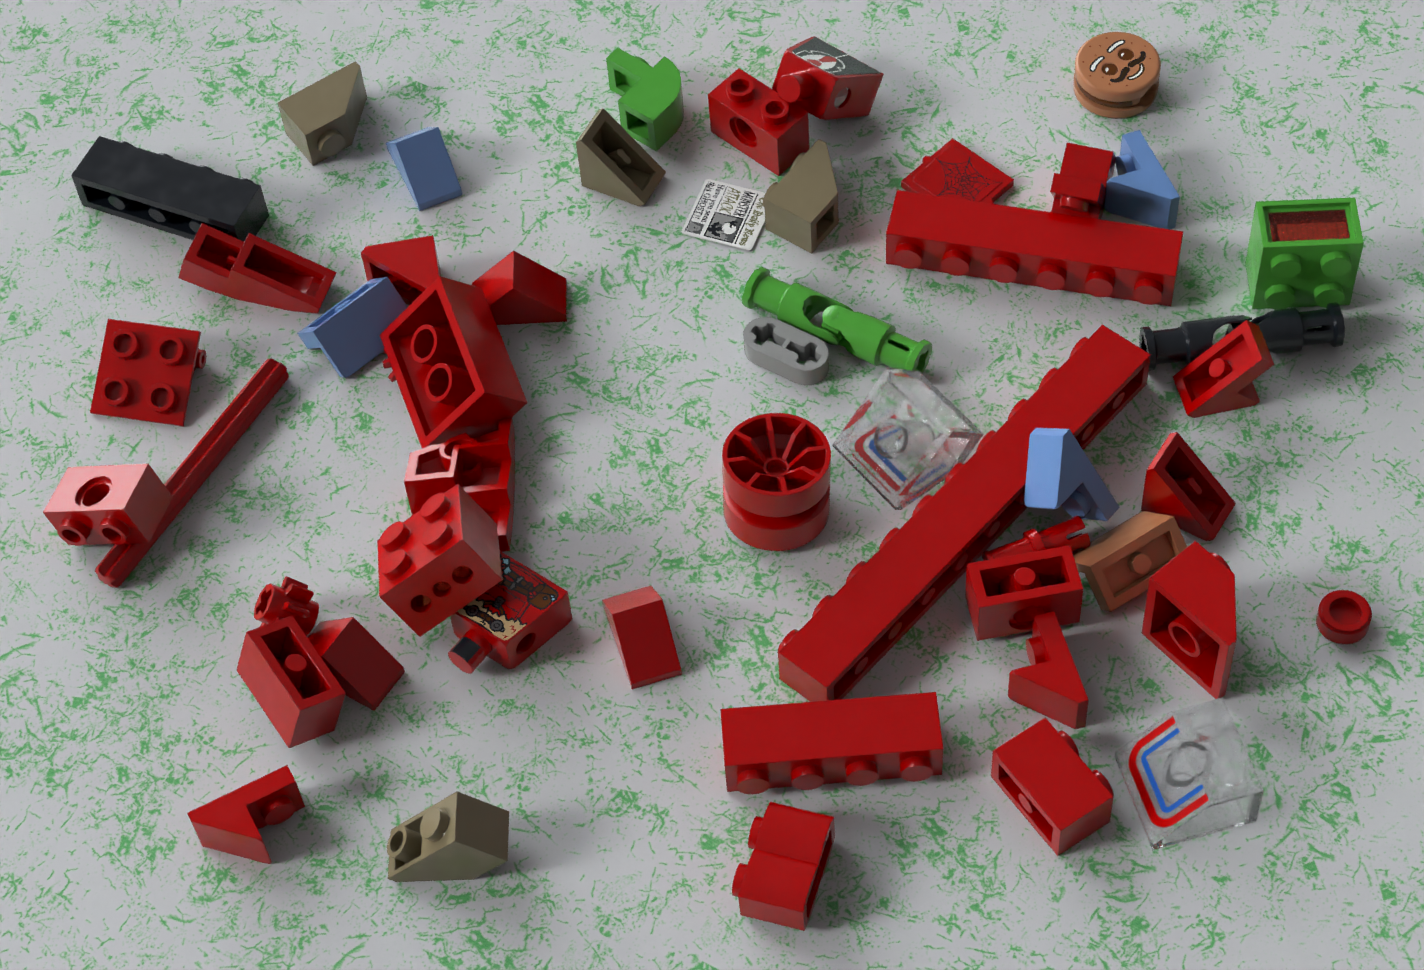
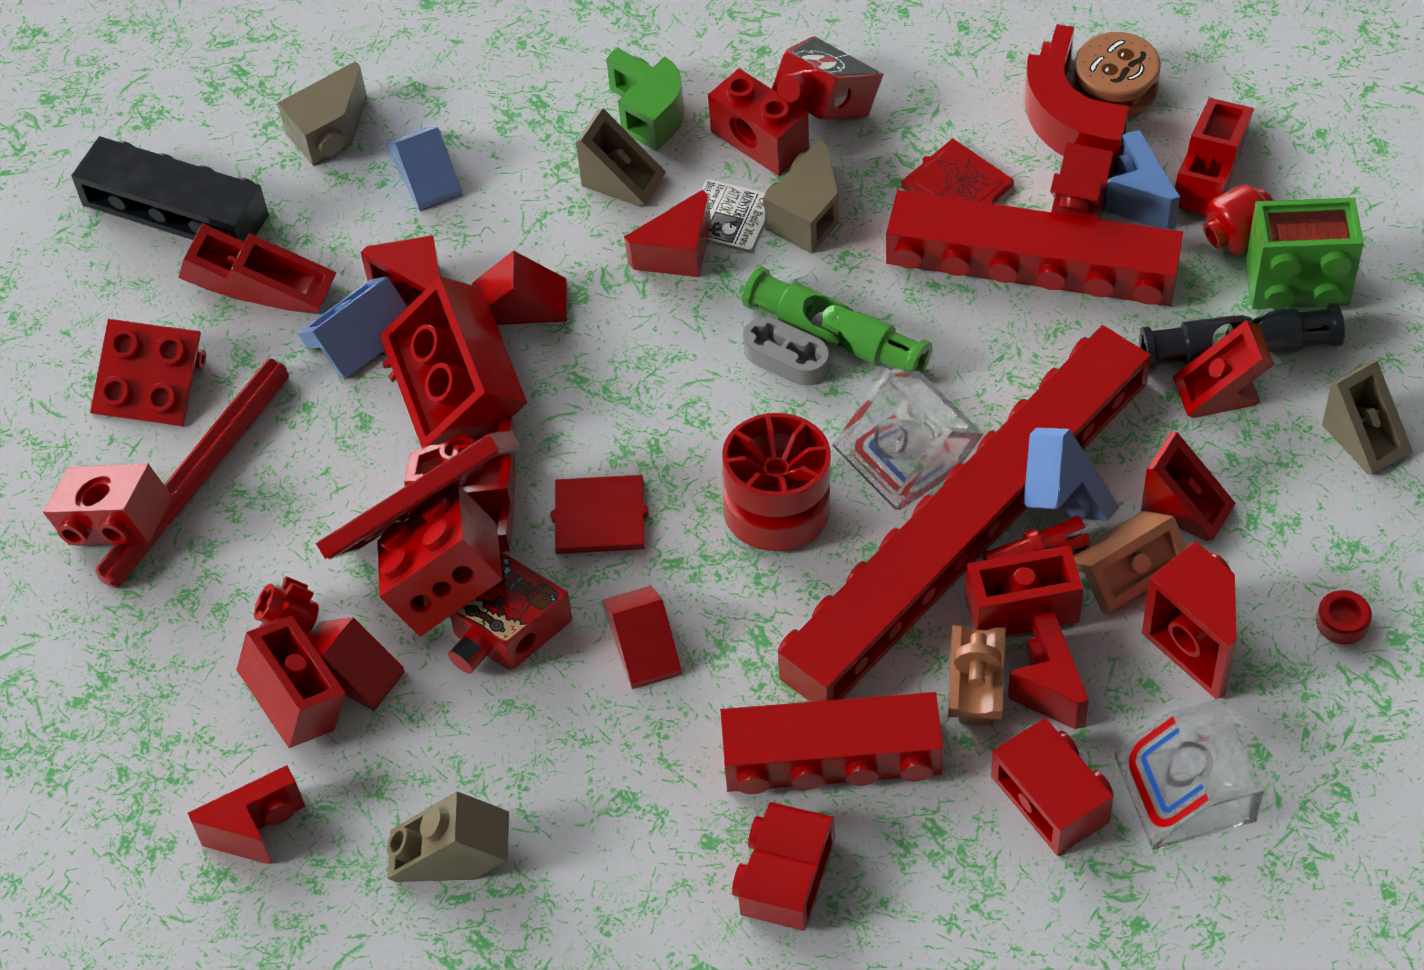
none -> red tile [316,430,521,560]
none -> red piece [550,475,649,554]
none -> red slope [624,189,711,277]
none -> nougat hips [948,625,1006,725]
none -> red arch [1025,24,1129,172]
none -> red slope [1175,97,1254,215]
none -> red head [1203,184,1278,255]
none -> dark tan slope [1322,360,1413,475]

